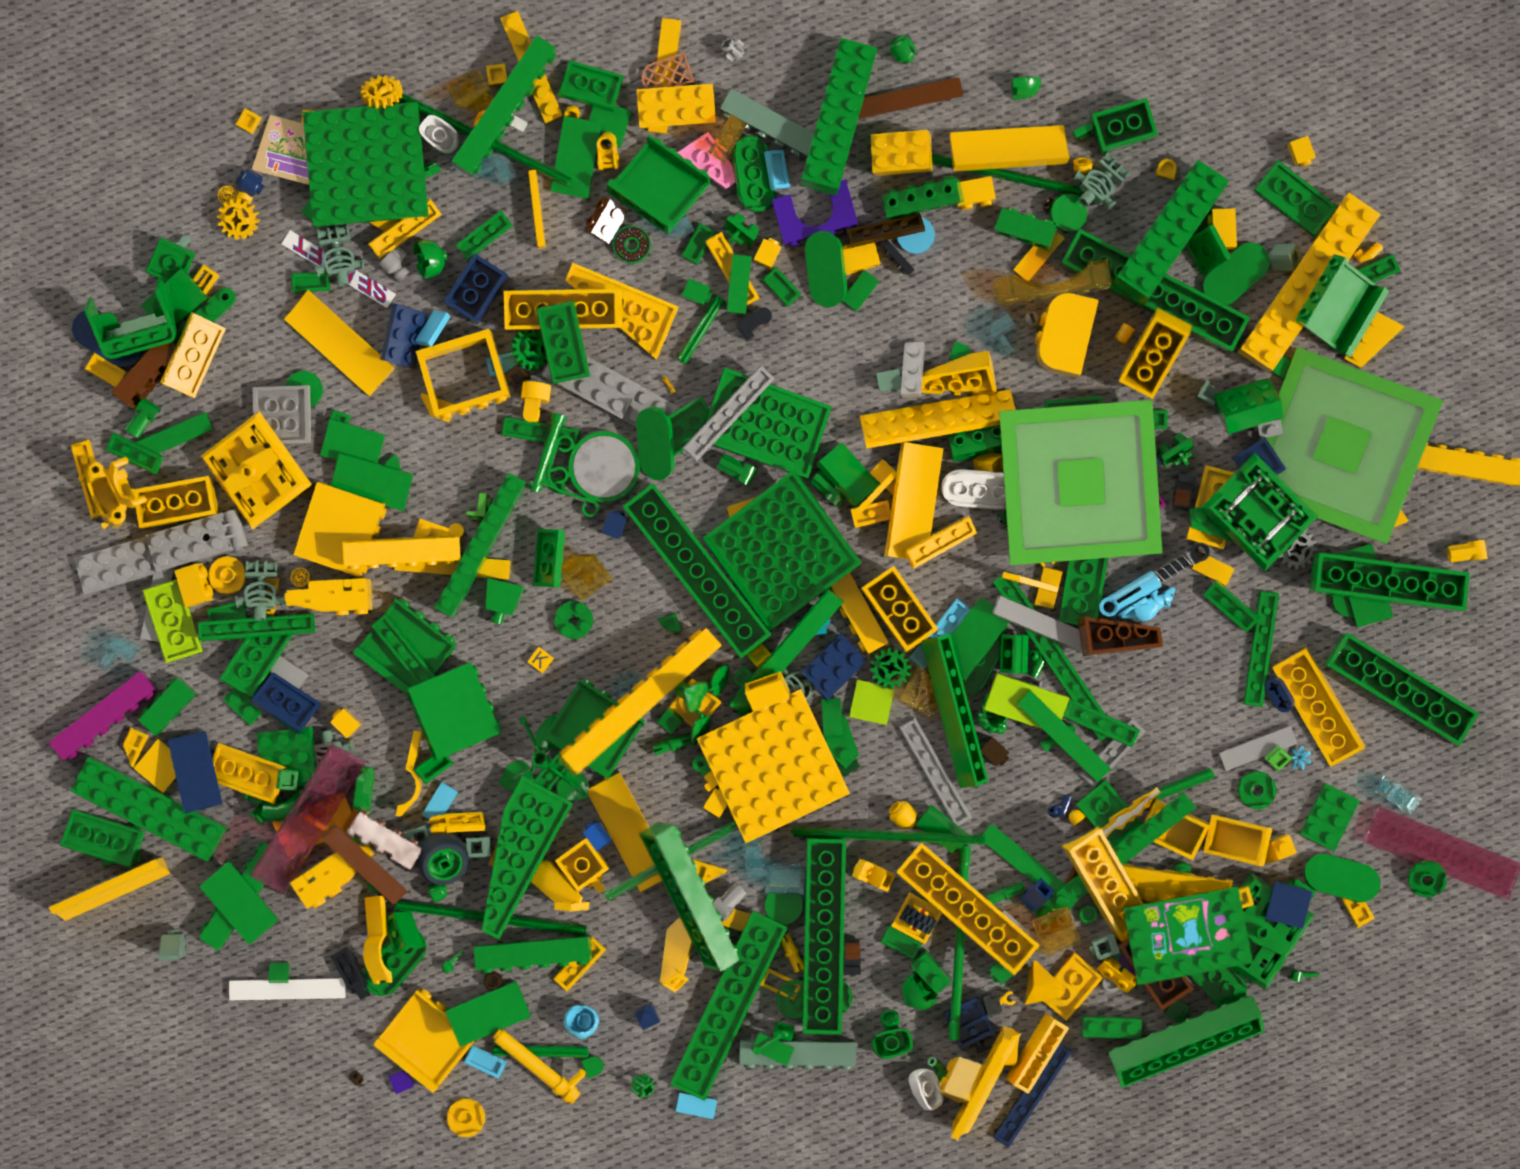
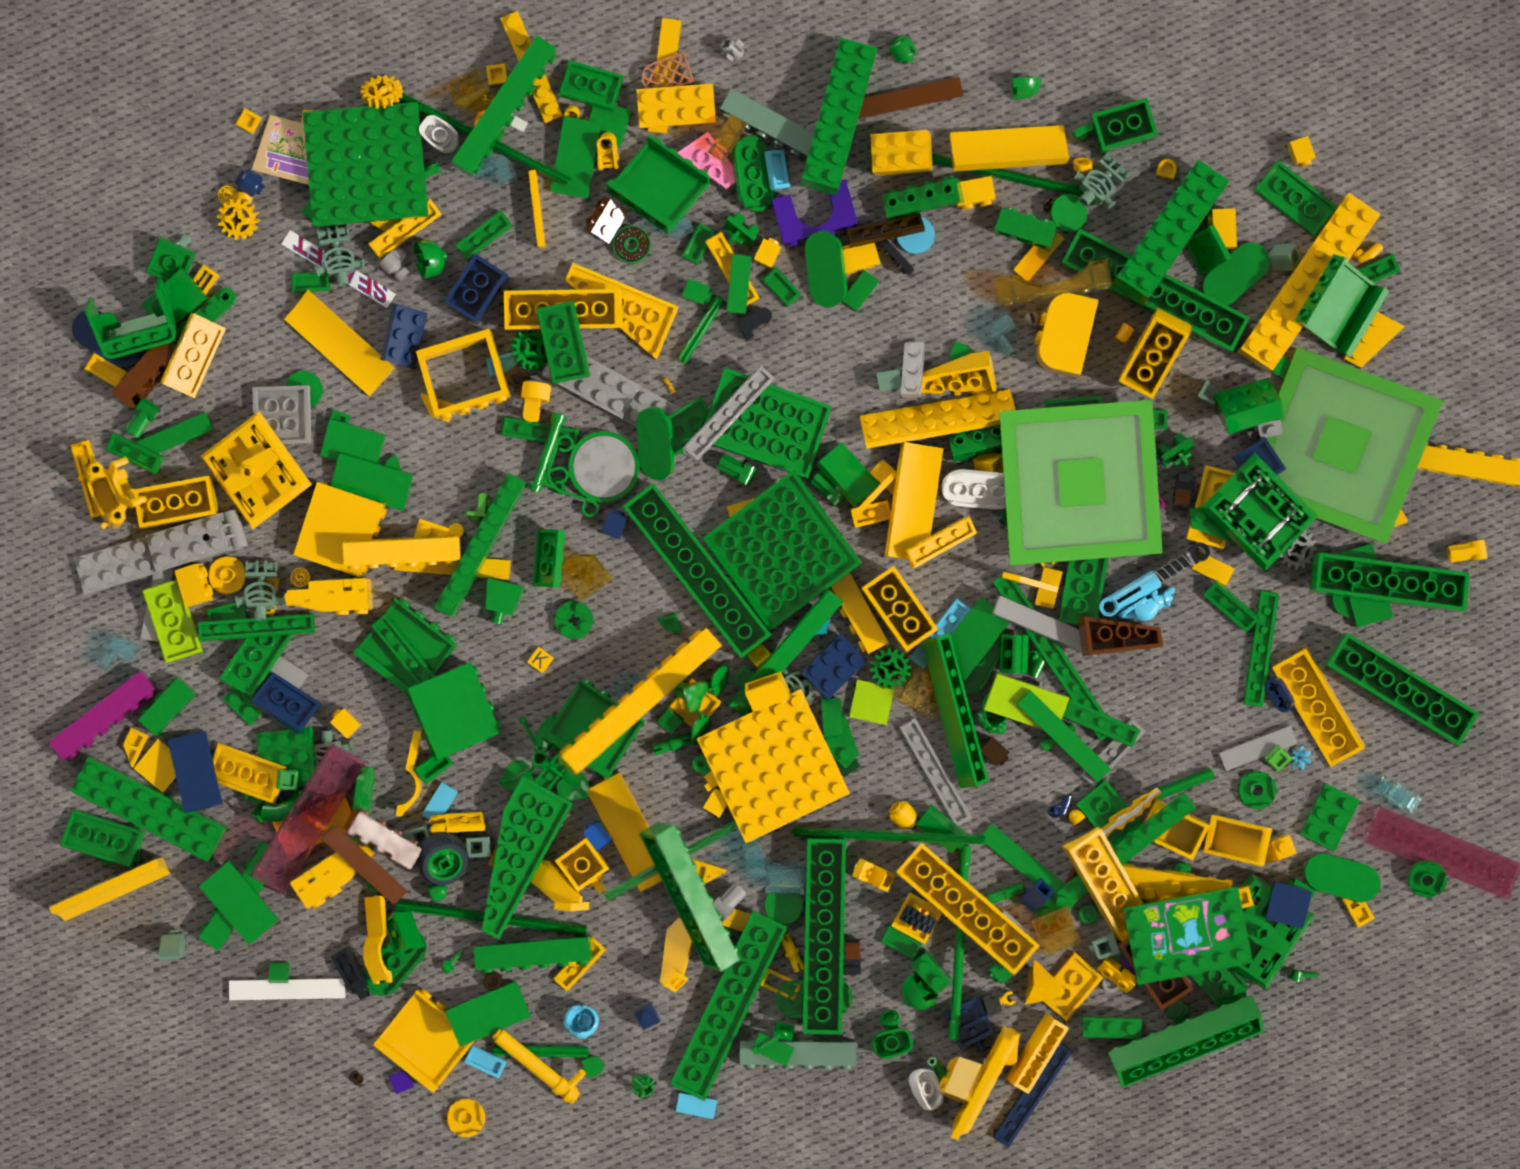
medium azure tile [415,311,450,347] -> none

